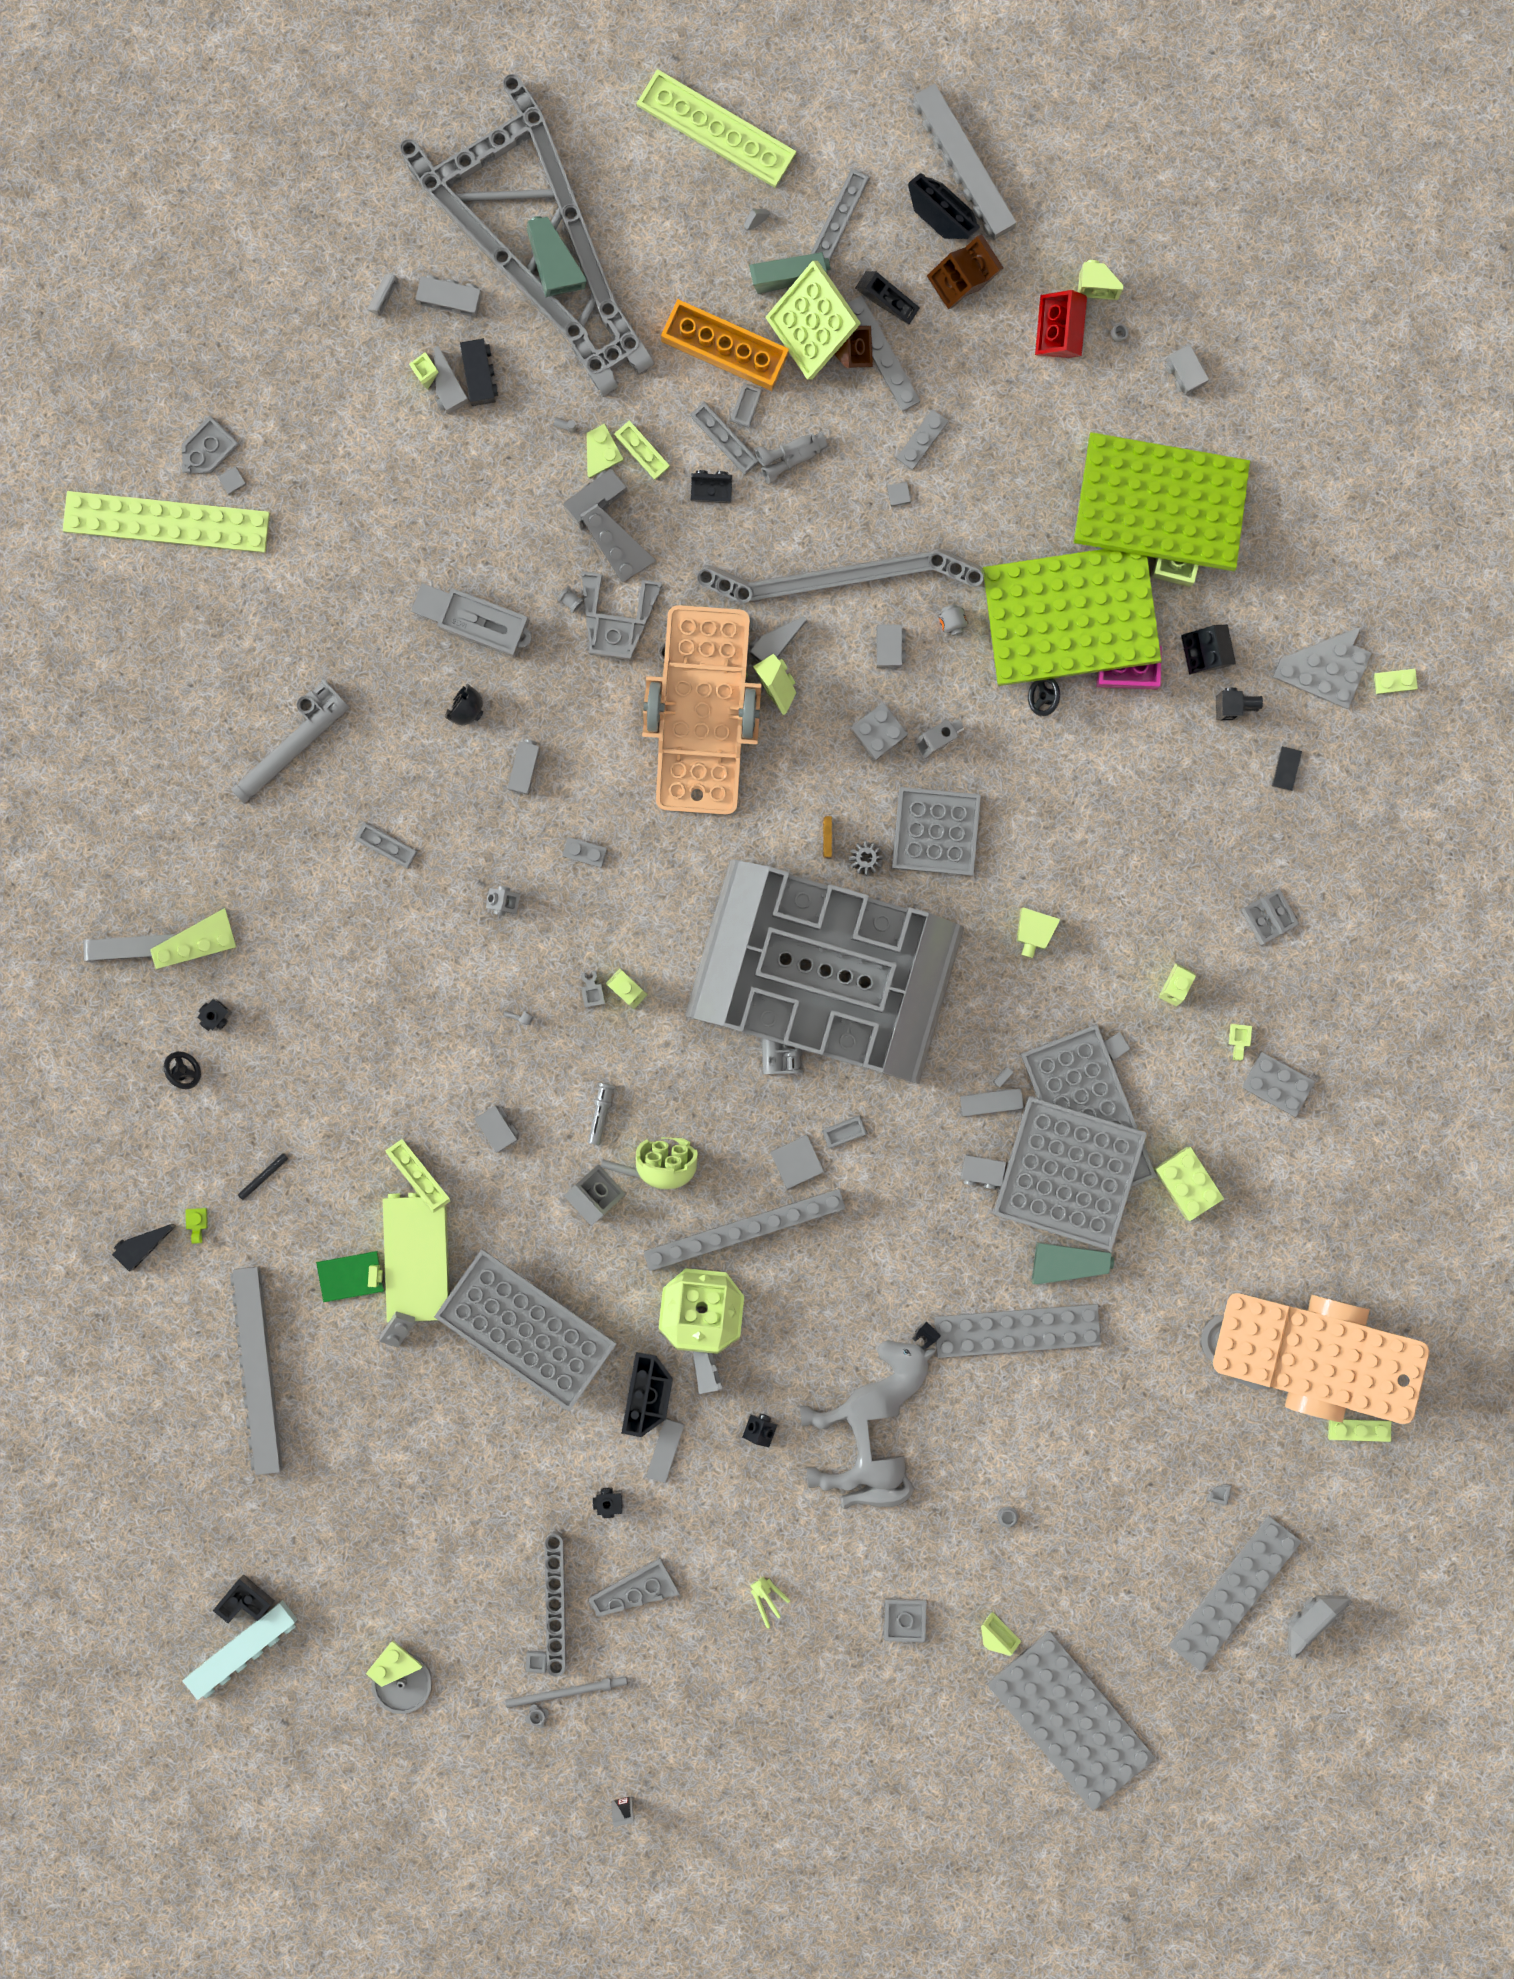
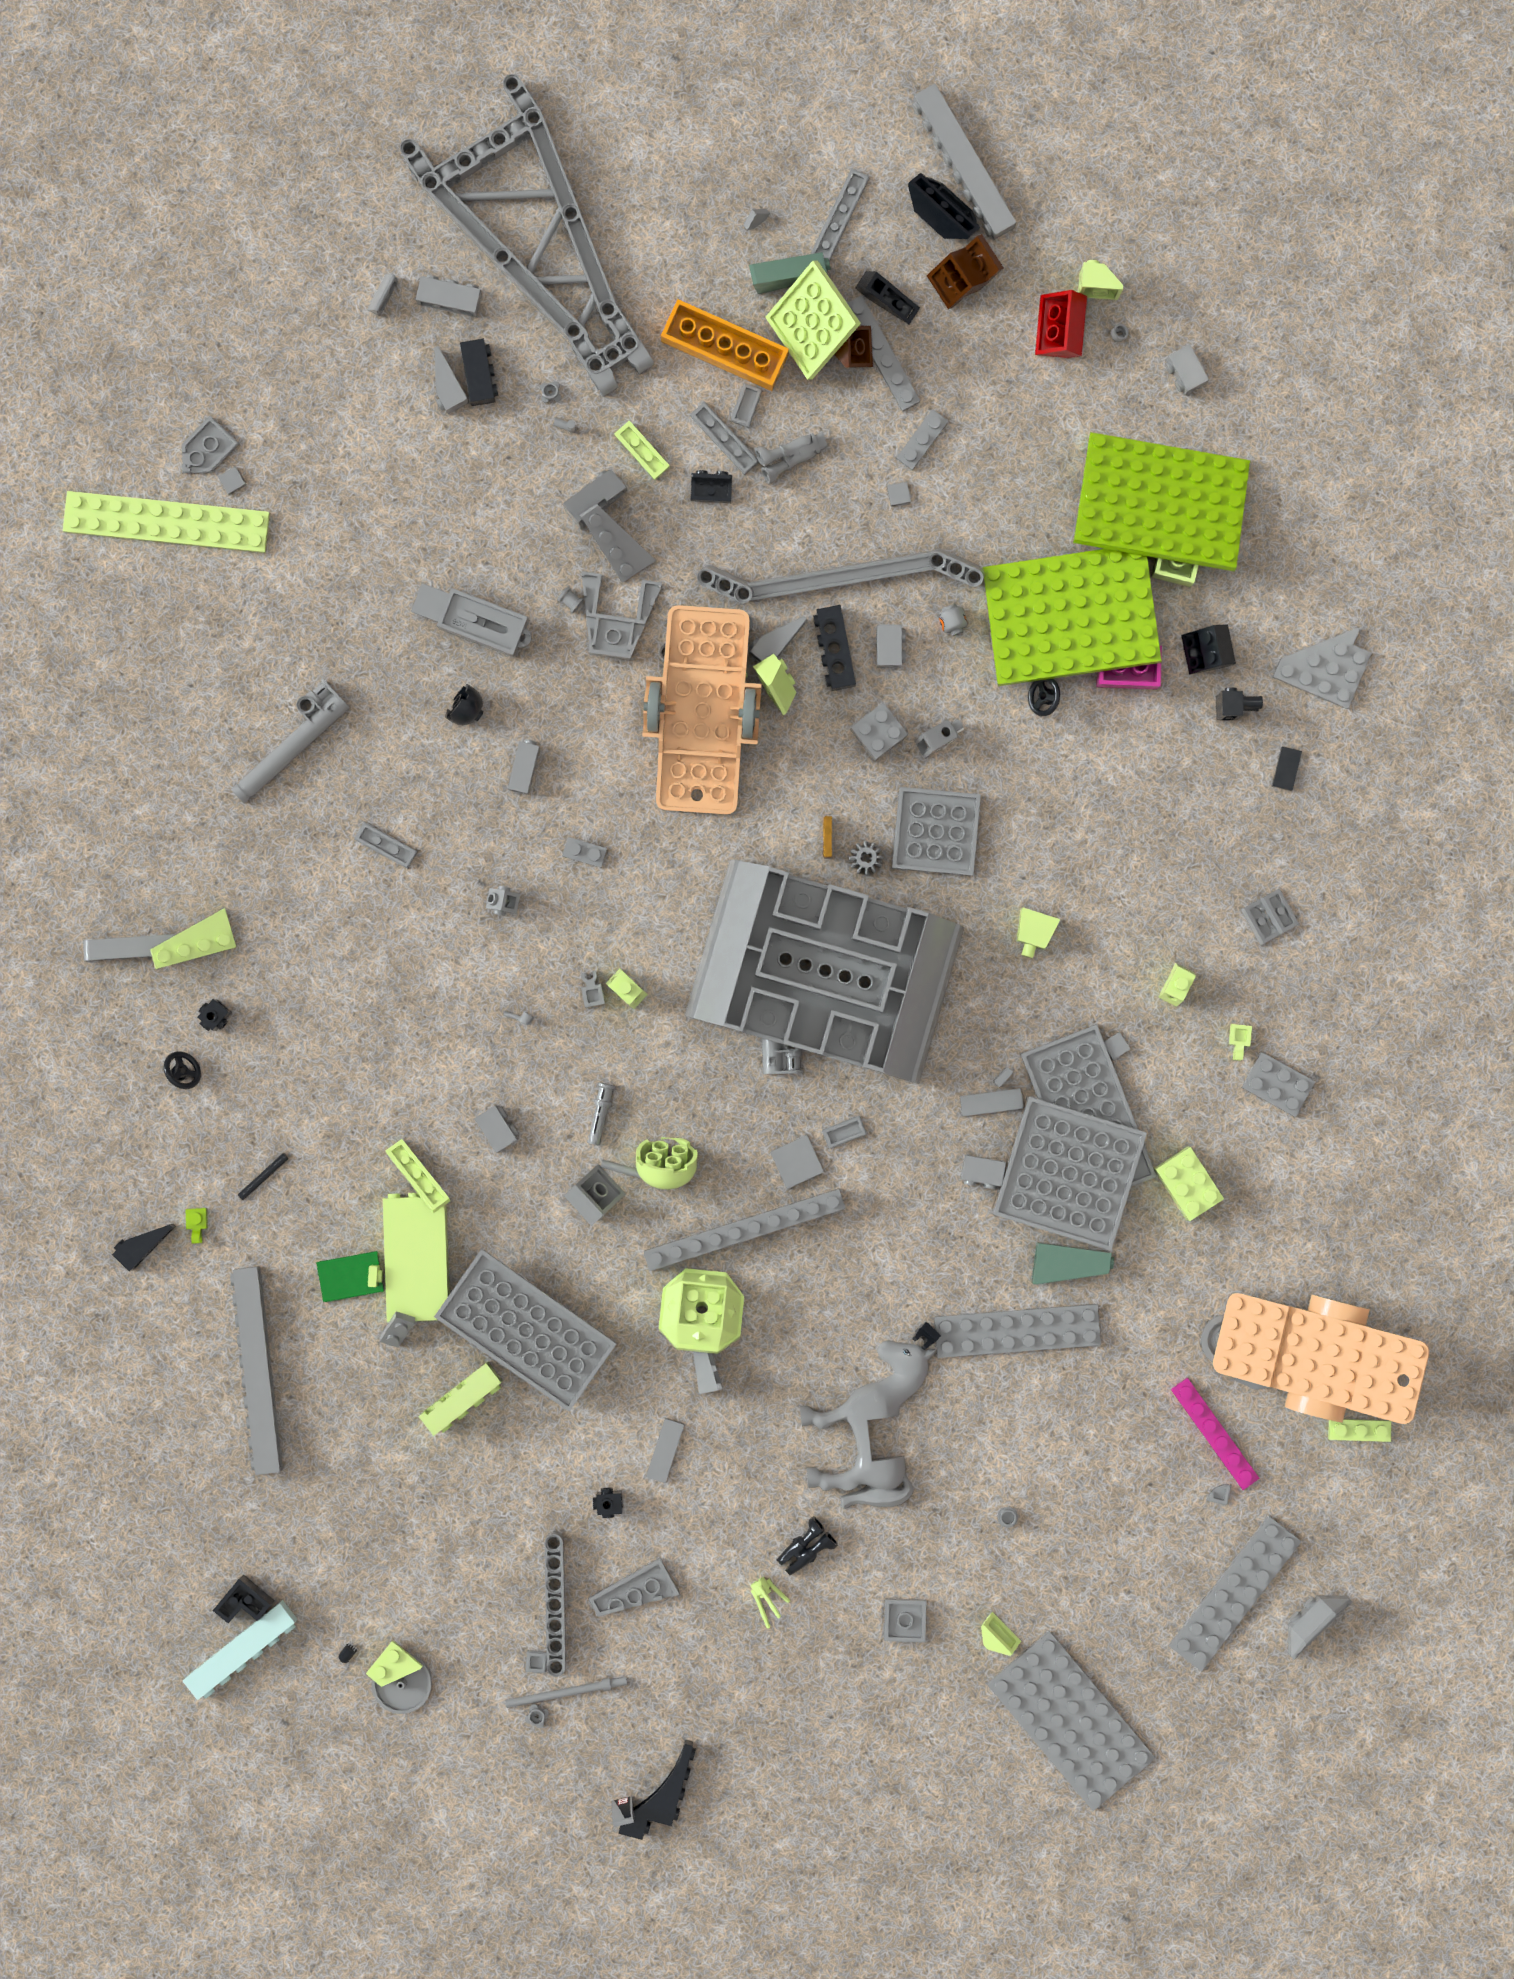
yellowish green slope [409,352,439,390] -> none
sand green slope [526,216,586,297] -> none
yellowish green wing [587,424,624,479] -> none
black wedge [621,1352,673,1437] -> none
yellowish green plate [636,69,796,188] -> none
black brick [742,1413,778,1448] -> none
yellowish green plate [1374,669,1418,694] -> none
none -> black piece [338,1642,357,1663]
none -> yellowish green wedge [418,1362,503,1436]
none -> light grey plate [540,381,561,403]
none -> black arch [618,1740,696,1840]
none -> black piece [776,1516,838,1576]
none -> black brick [813,605,856,691]
none -> dark pink plate [1170,1378,1260,1490]

